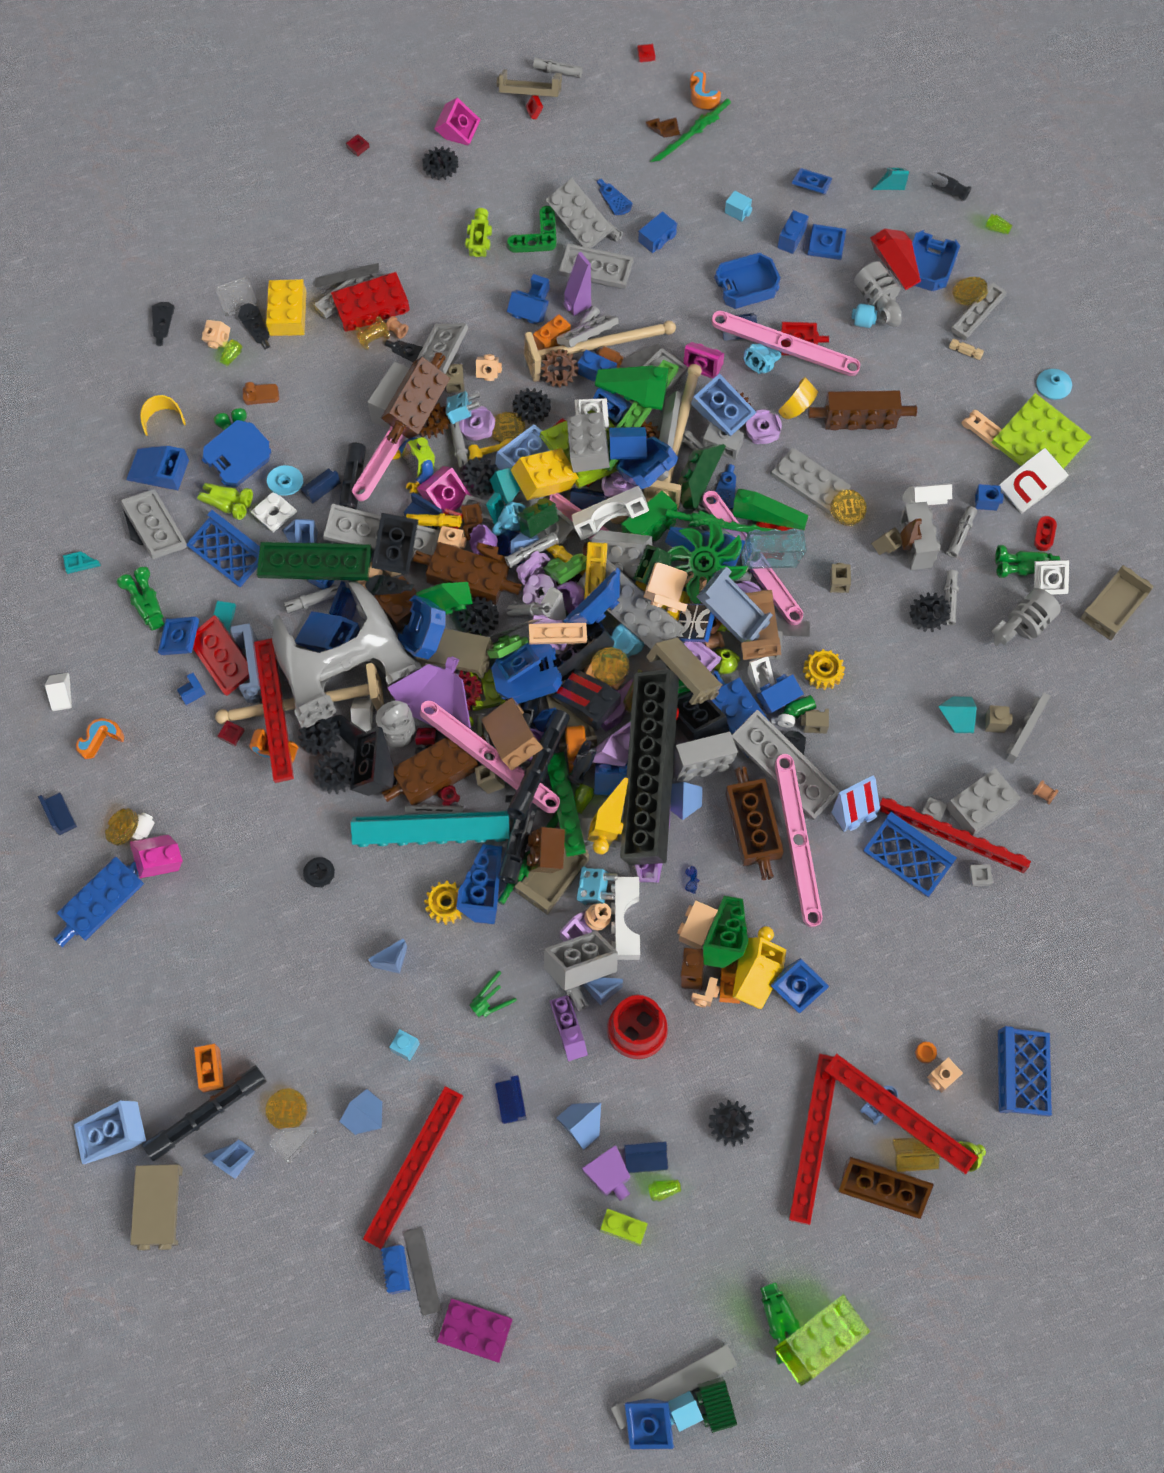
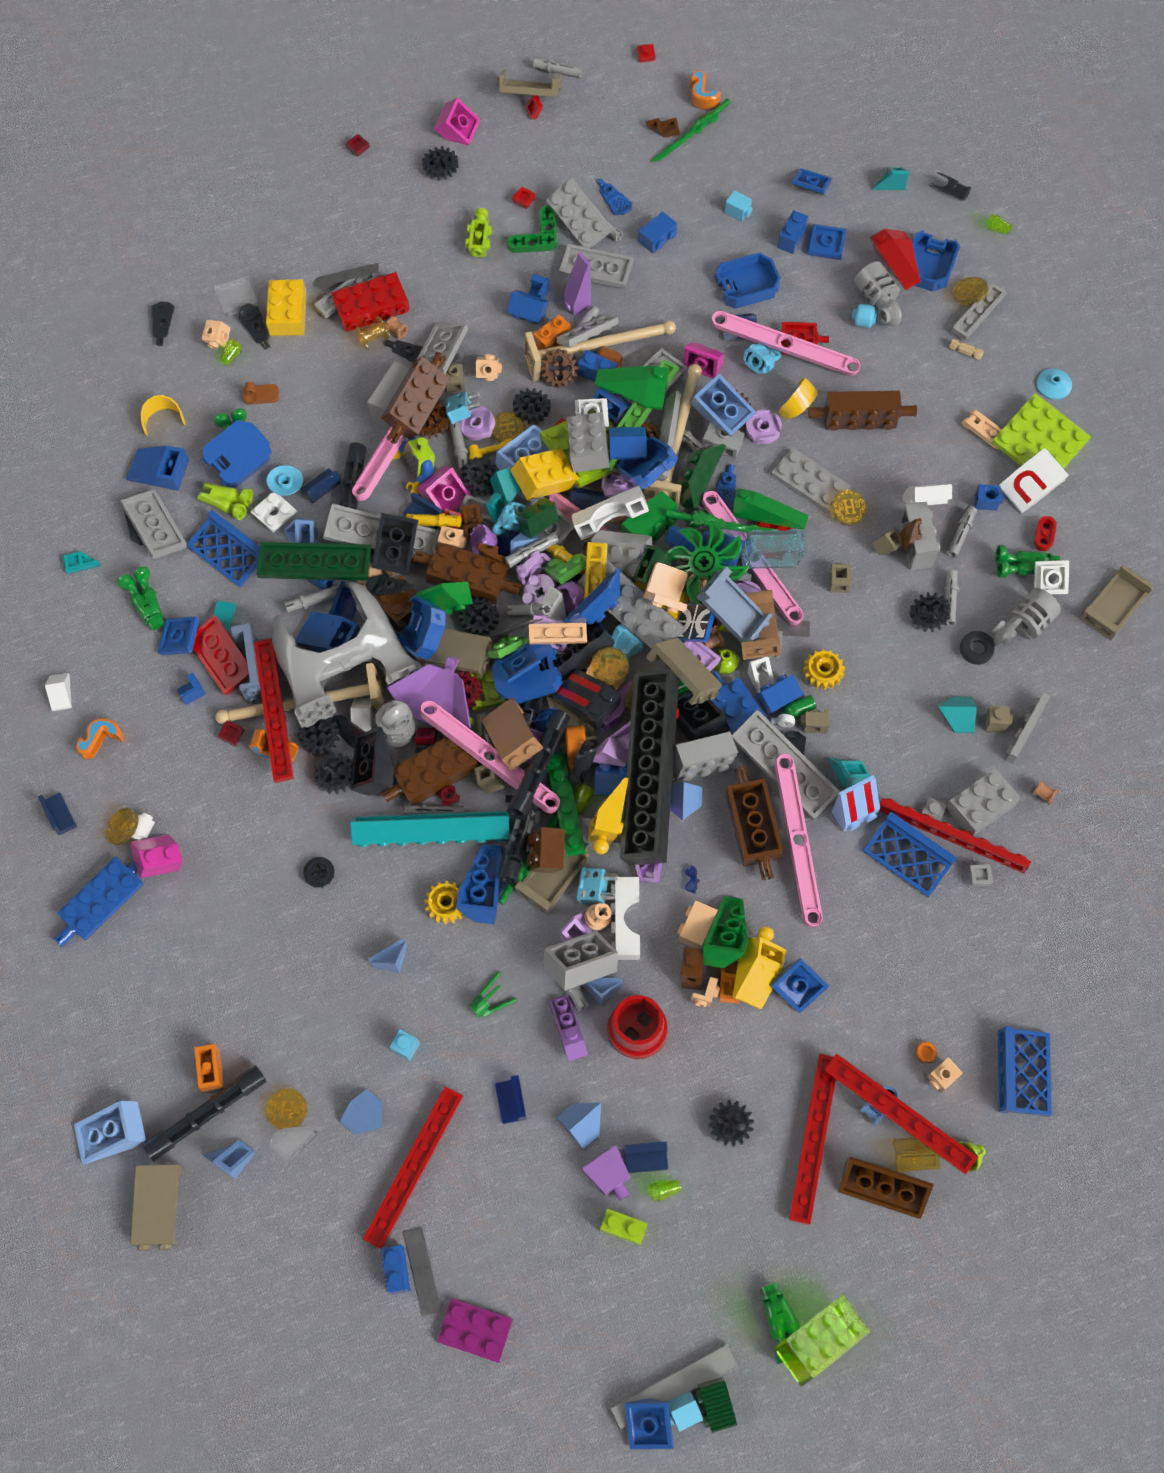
none -> red plate [512,186,536,209]
none -> teal slope [826,757,871,789]
none -> black tyre [960,631,995,665]

